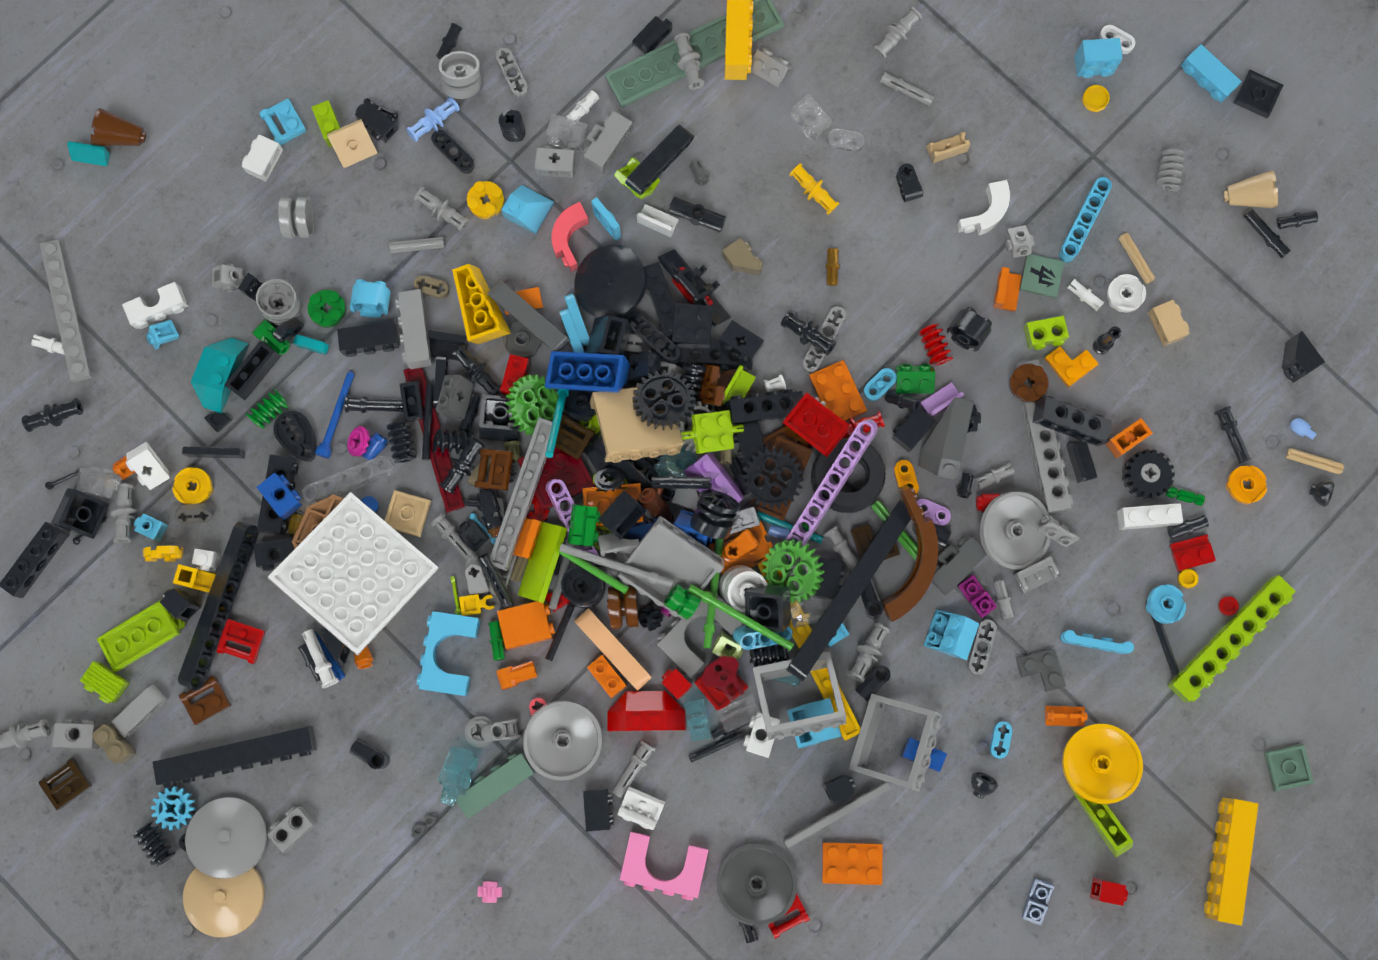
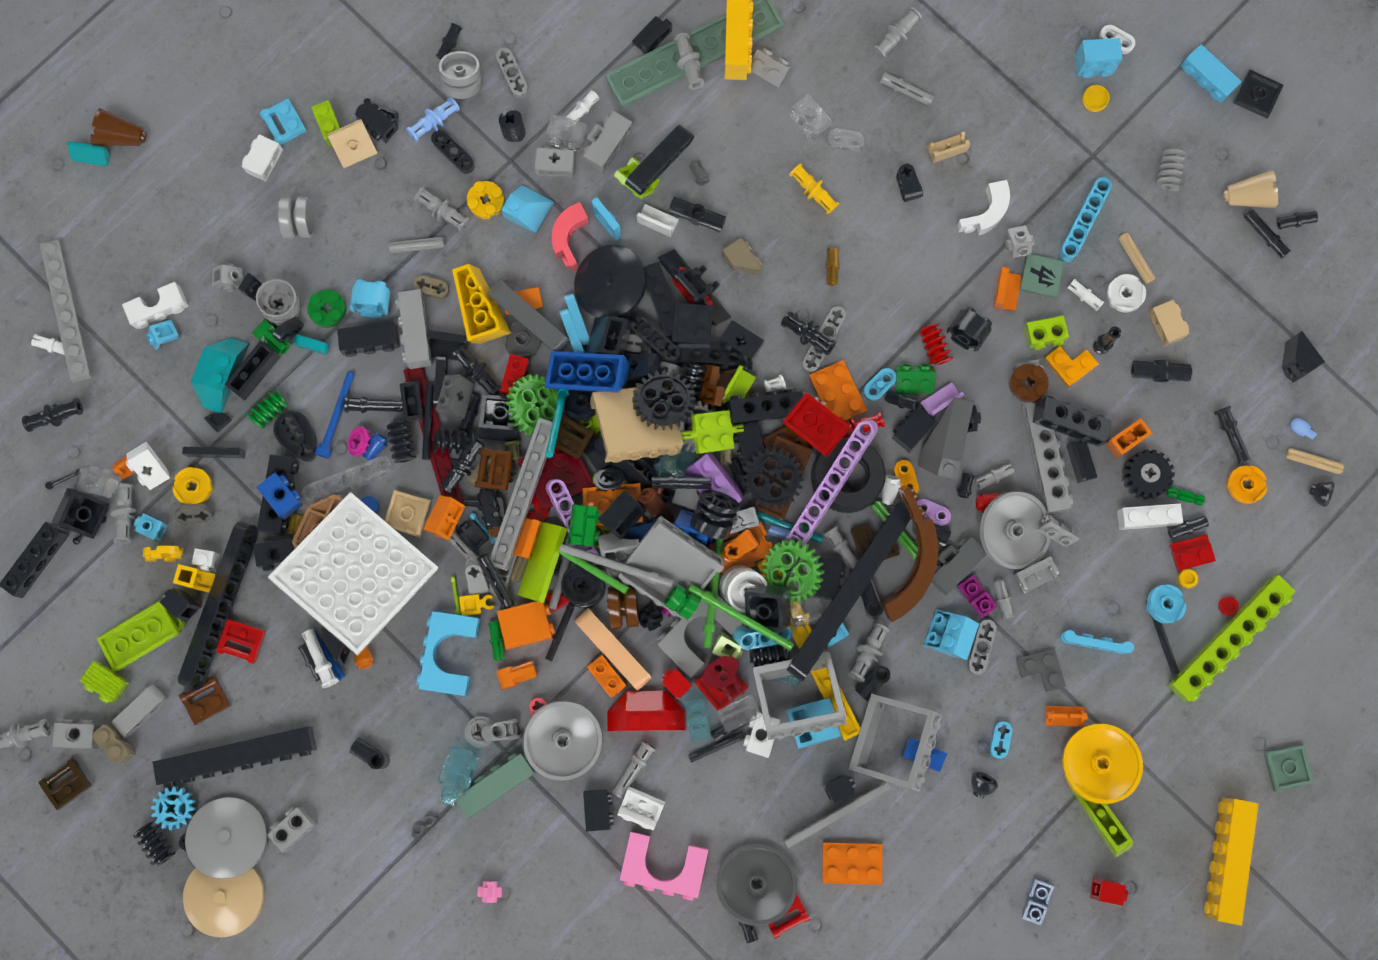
none -> orange hinge [423,495,465,541]
none -> white cone [882,475,901,505]
none -> black piece [1131,360,1192,382]

